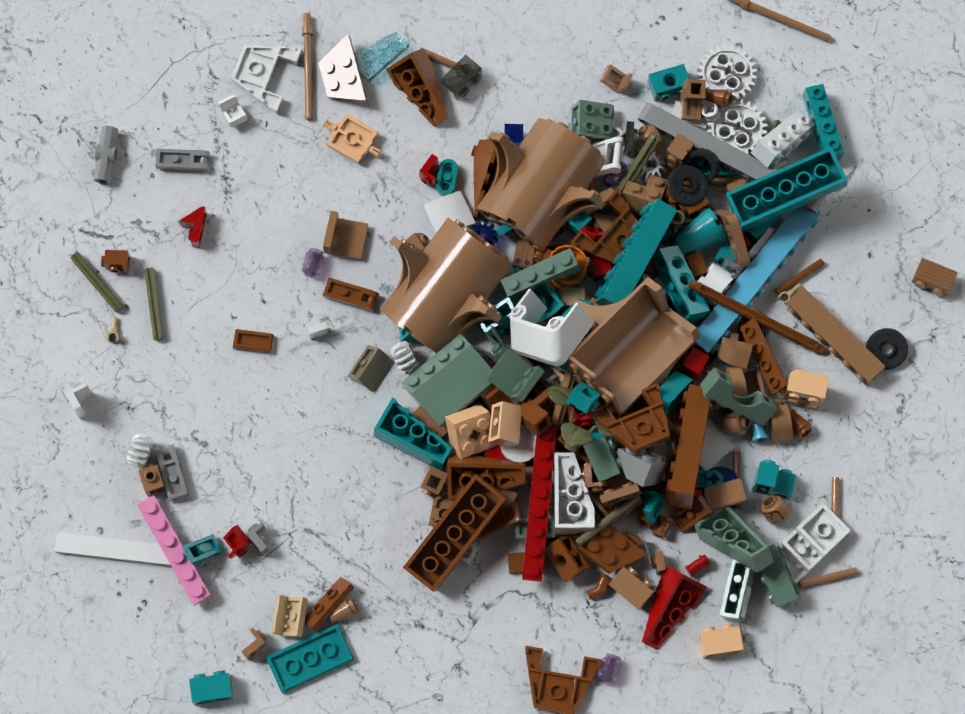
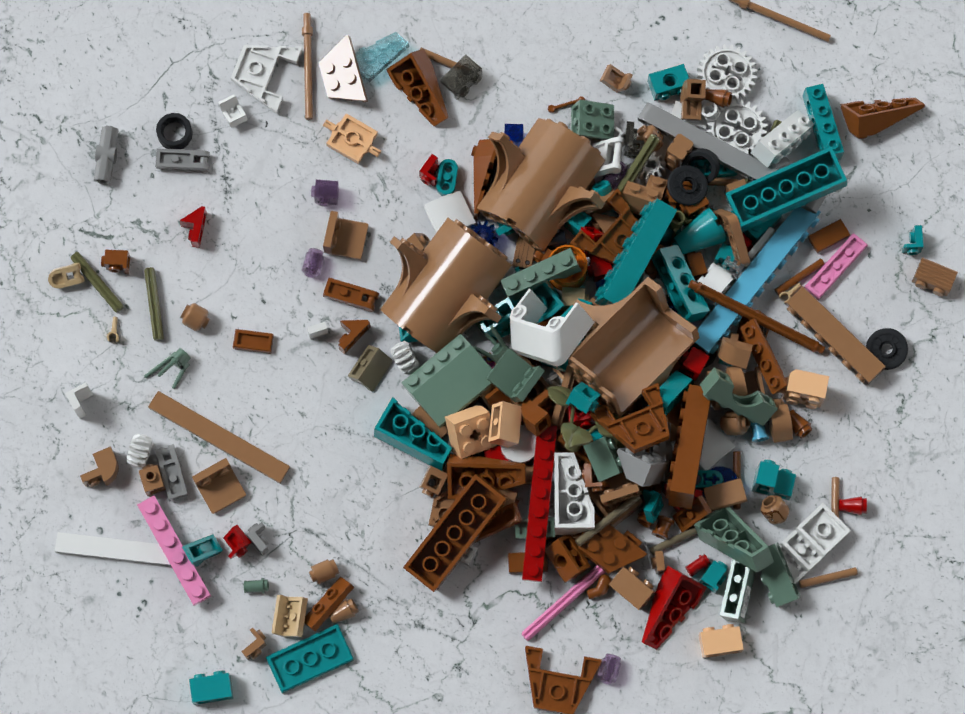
none -> tan plate [48,263,85,288]
none -> medium nougat brick [80,446,119,487]
none -> sand green plant [144,348,191,389]
none -> medium nougat tile [148,391,290,484]
none -> black tyre [156,113,193,149]
none -> medium nougat head [180,303,210,331]
none -> medium nougat bracket [192,458,246,514]
none -> sand green pin [243,578,269,594]
none -> medium nougat brick [309,559,339,585]
none -> clear purple brick [311,179,339,206]
none -> dark orange slope [338,320,371,354]
none -> bright pink axle [522,565,605,641]
none -> dark orange hinge [548,96,585,113]
none -> teal tile [592,180,612,197]
none -> dark tan bar [649,526,697,555]
none -> teal brick [699,560,728,593]
none -> bright pink tile [804,233,868,300]
none -> dark orange tile [808,219,850,253]
none -> red cone [839,496,867,516]
none -> dark orange wedge [841,98,925,139]
none -> teal bracket [902,225,924,255]

